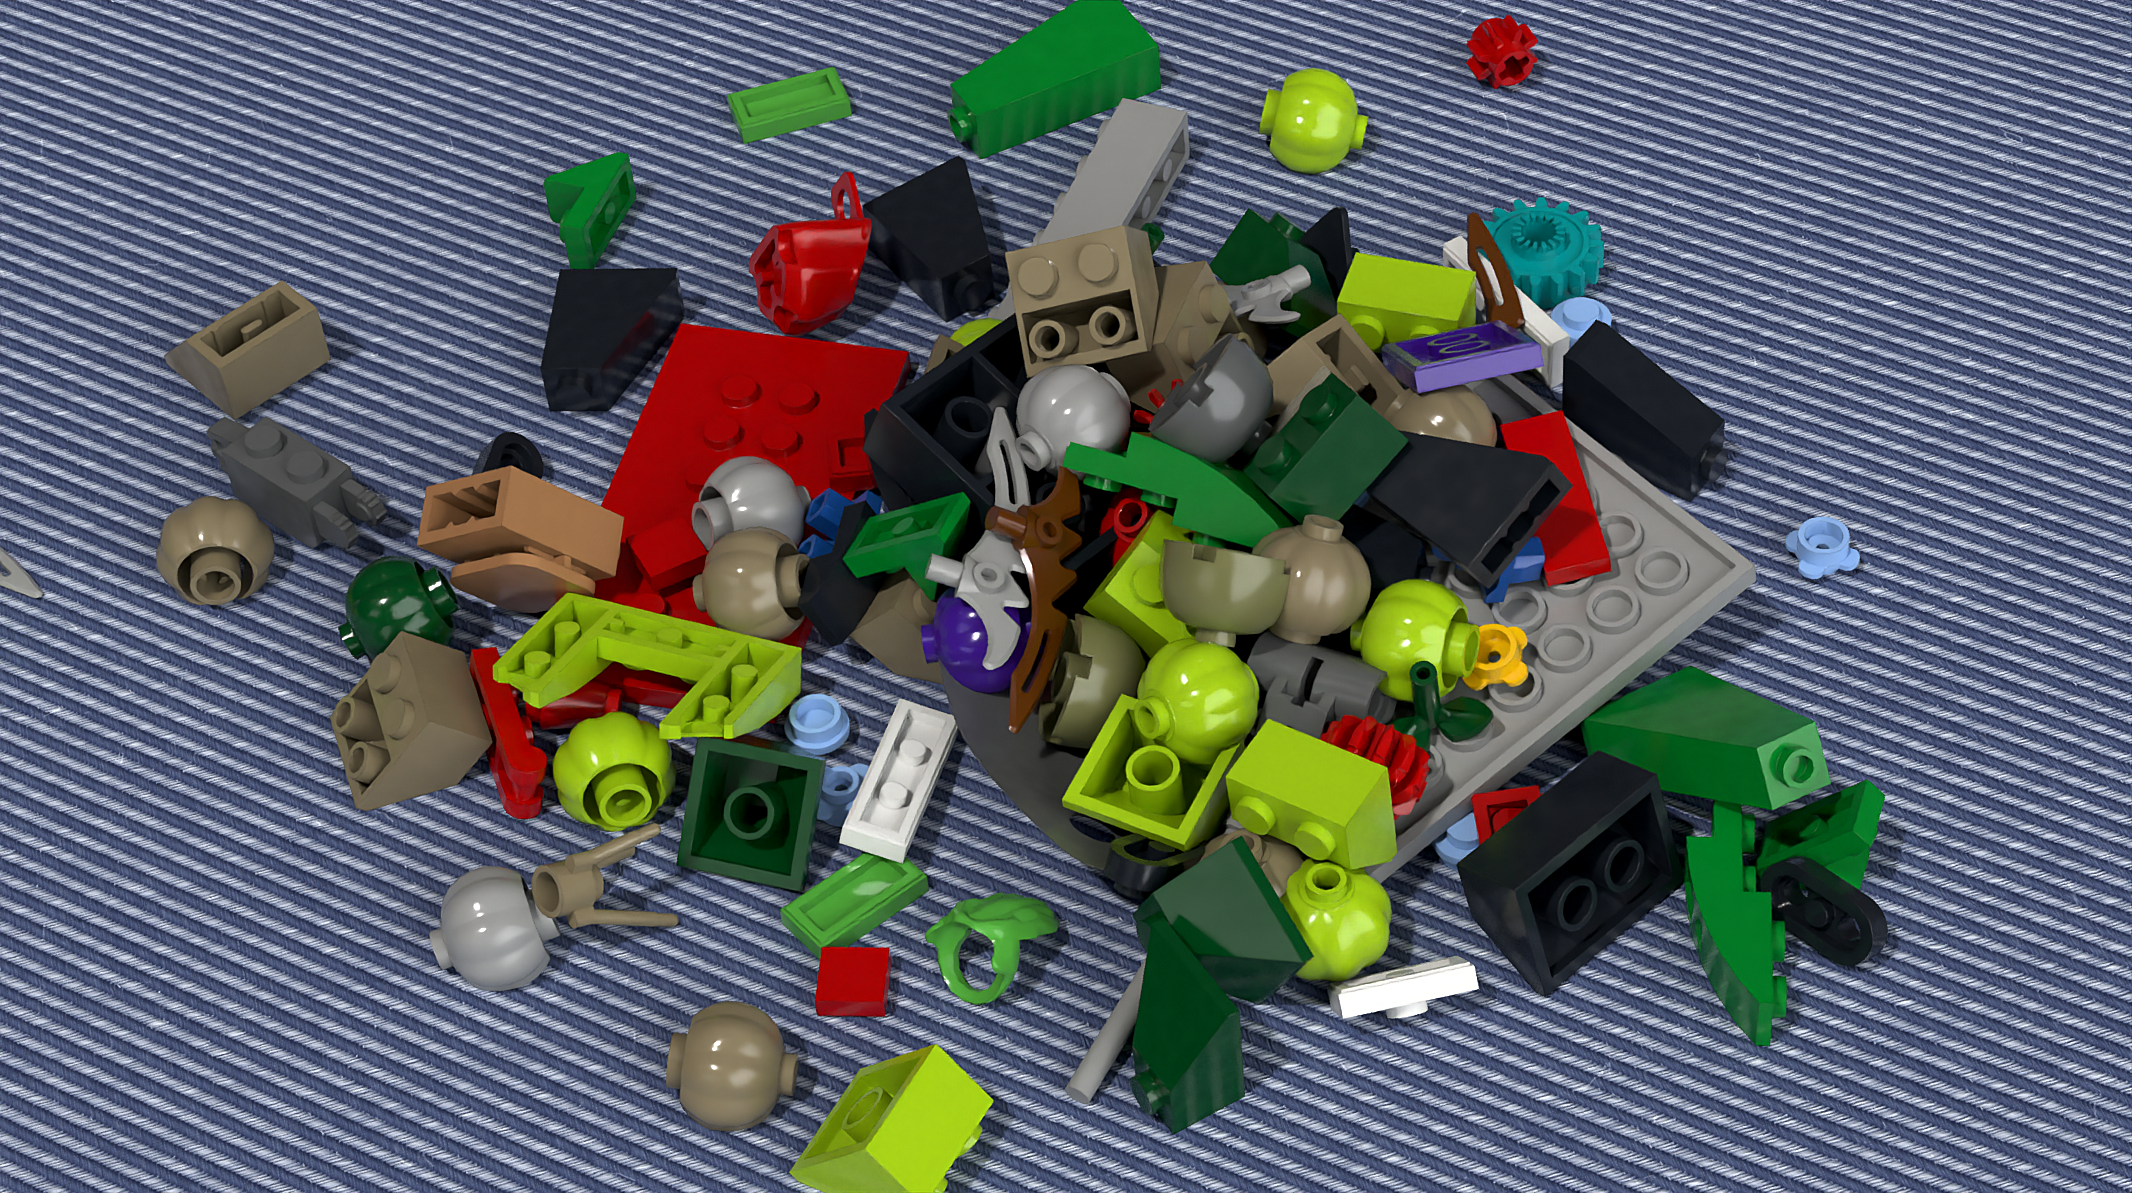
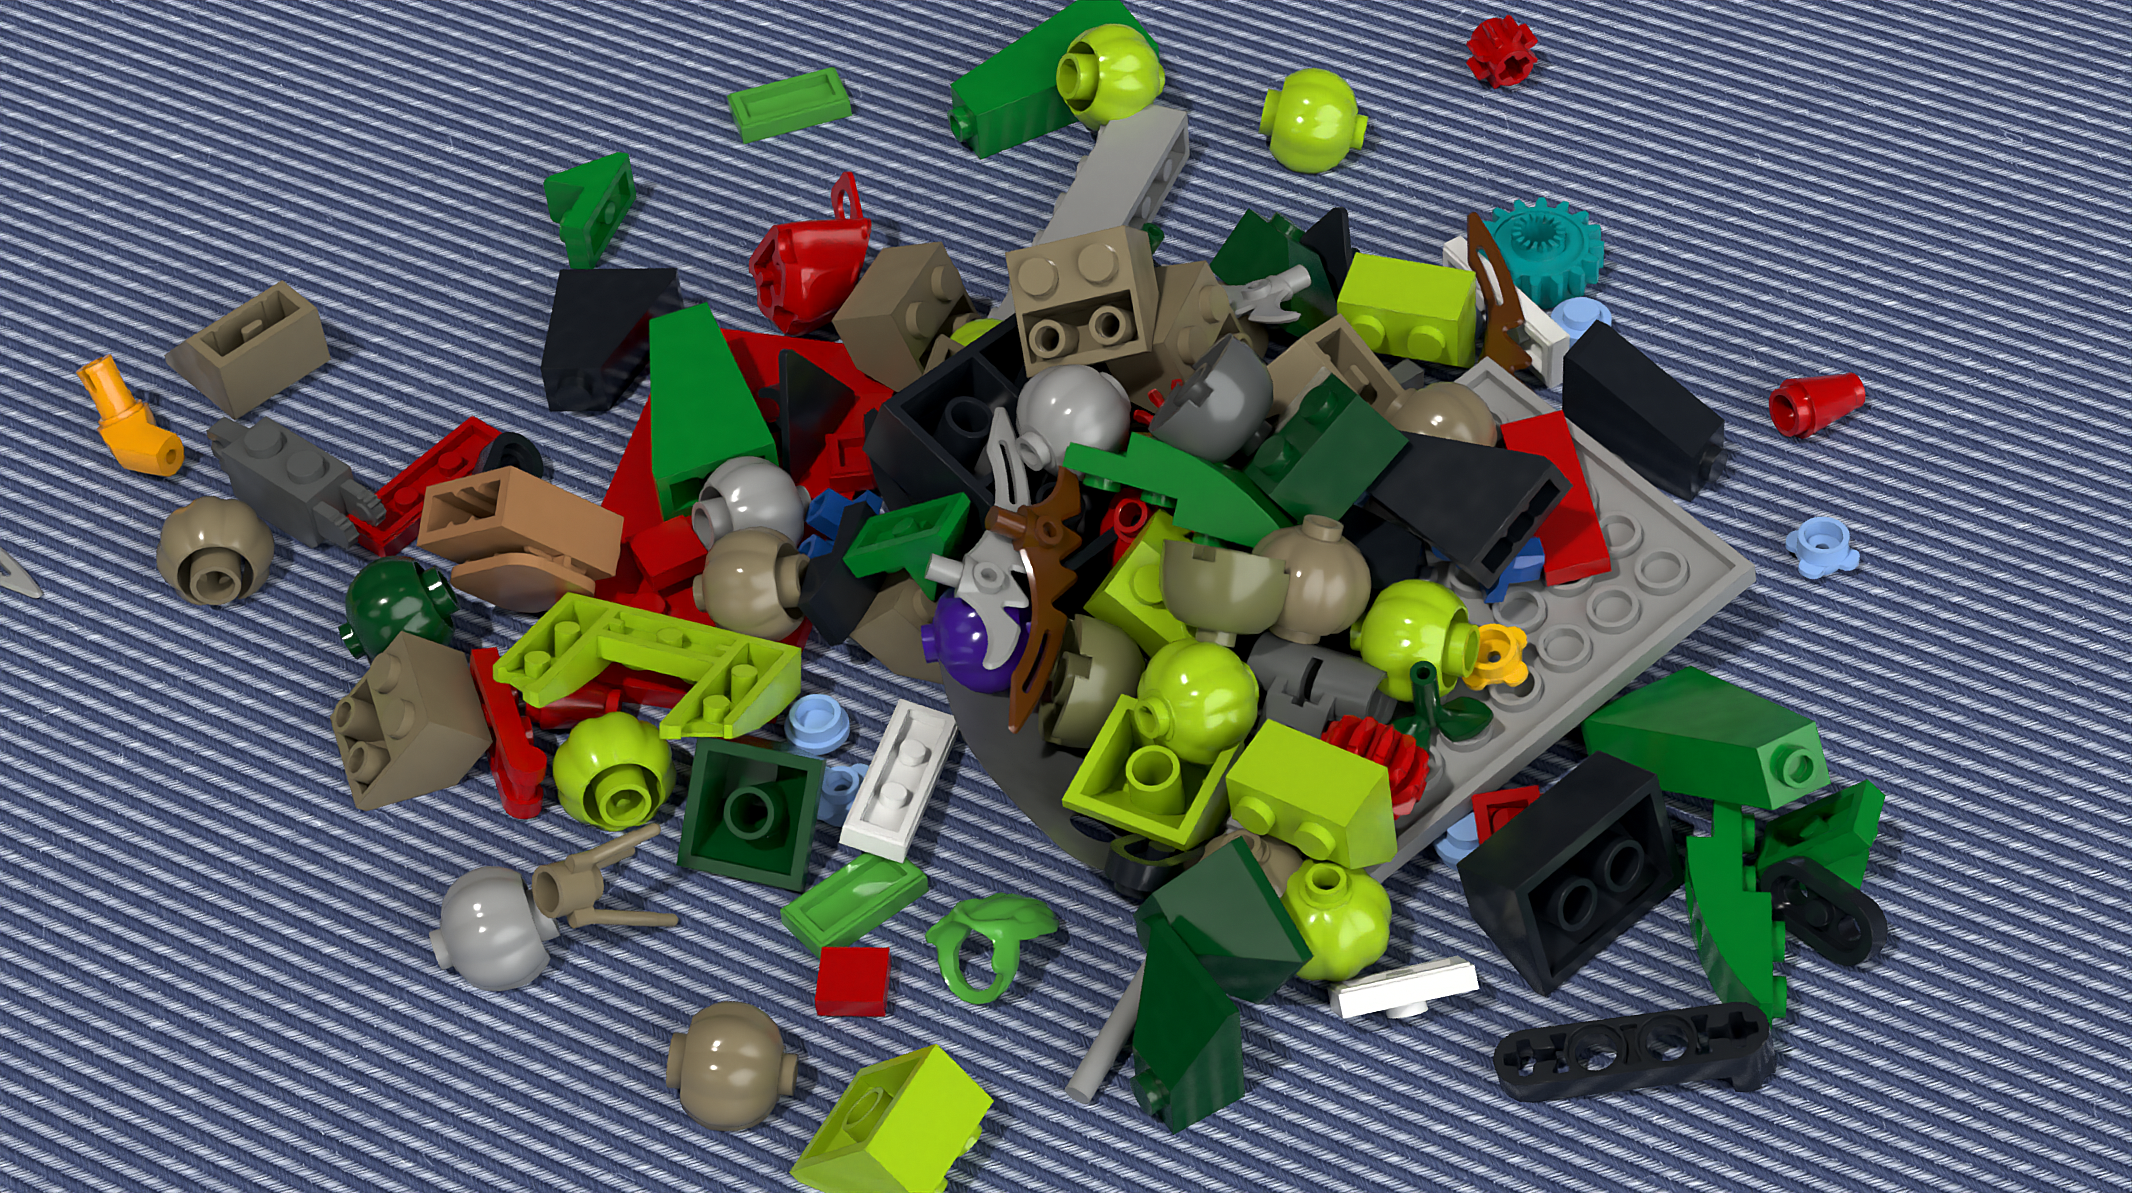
black slope [862,155,995,323] -> none
dark purple tile [1381,320,1544,393] -> none
none -> light orange arm [76,354,185,477]
none -> red tile [346,415,502,557]
none -> green slope [649,302,779,522]
none -> black piece [758,349,855,483]
none -> dark tan slope [832,241,982,392]
none -> lime plant [1056,24,1165,131]
none -> black beam [1493,1002,1777,1103]
none -> red cone [1769,372,1866,439]

